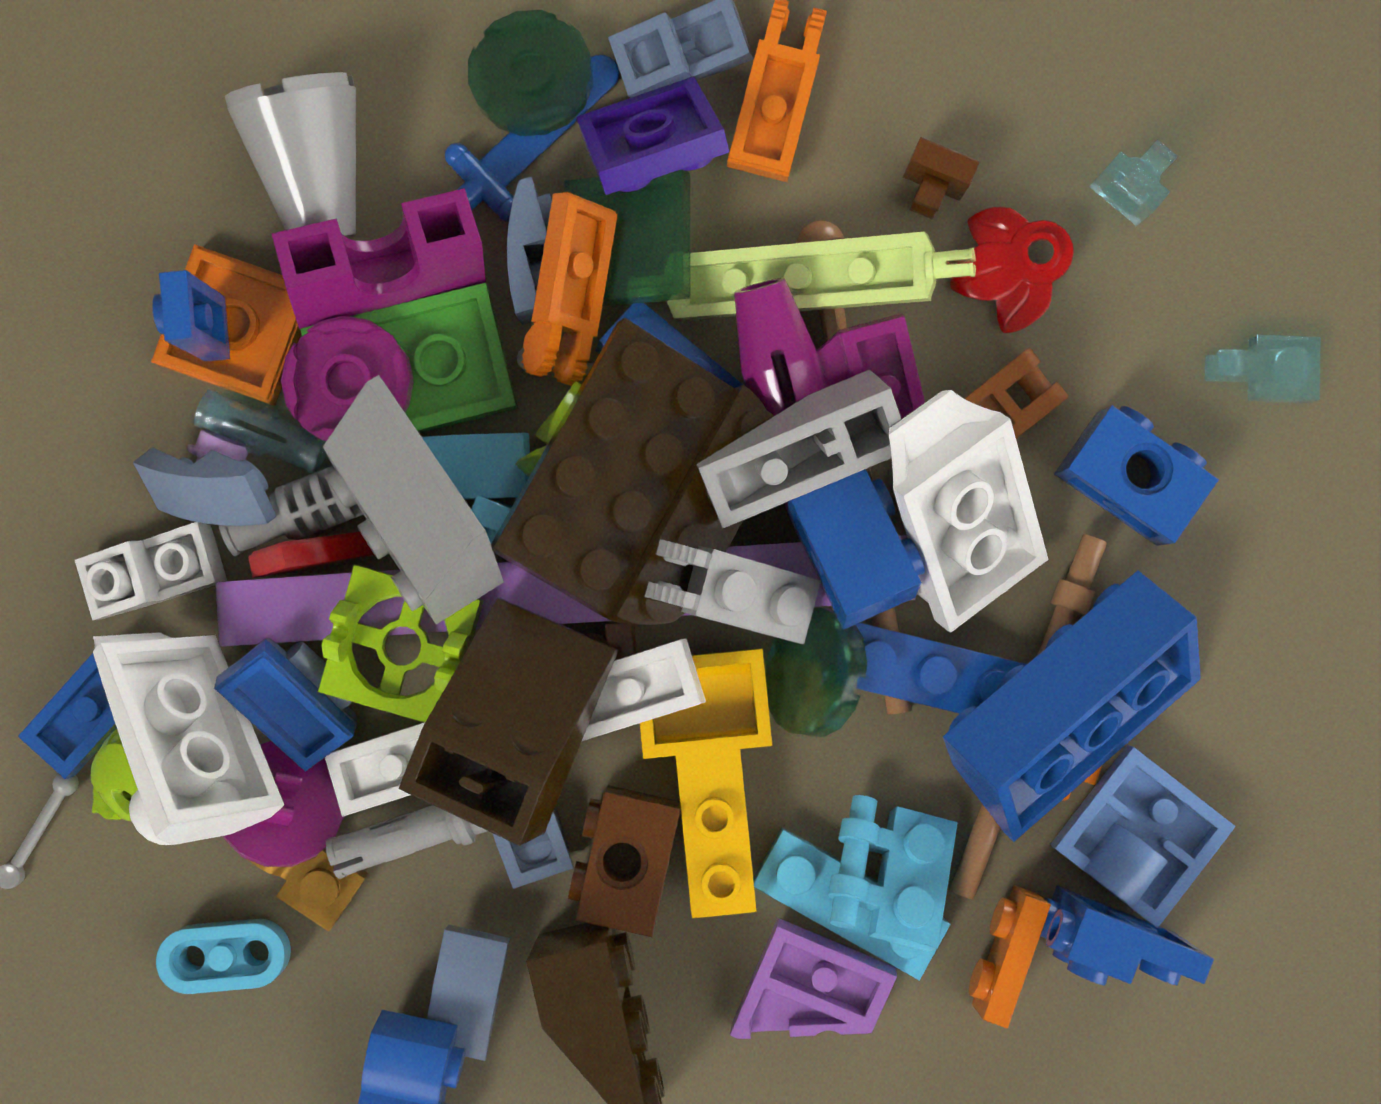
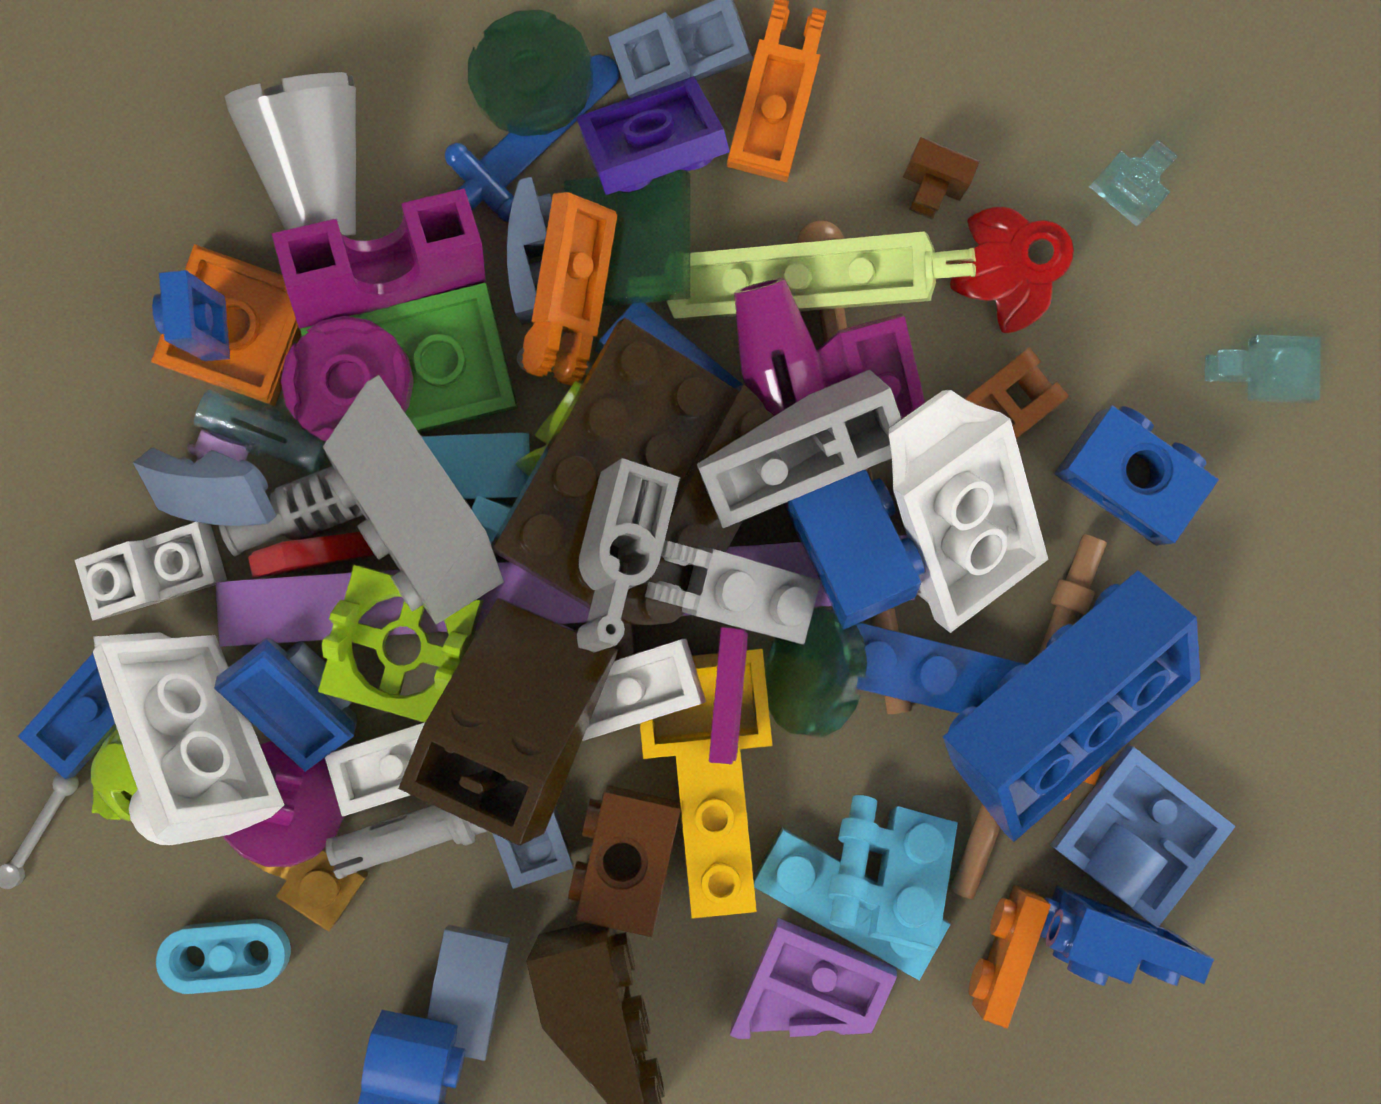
none -> light grey piece [577,458,680,652]
none -> magenta tile [709,627,748,764]

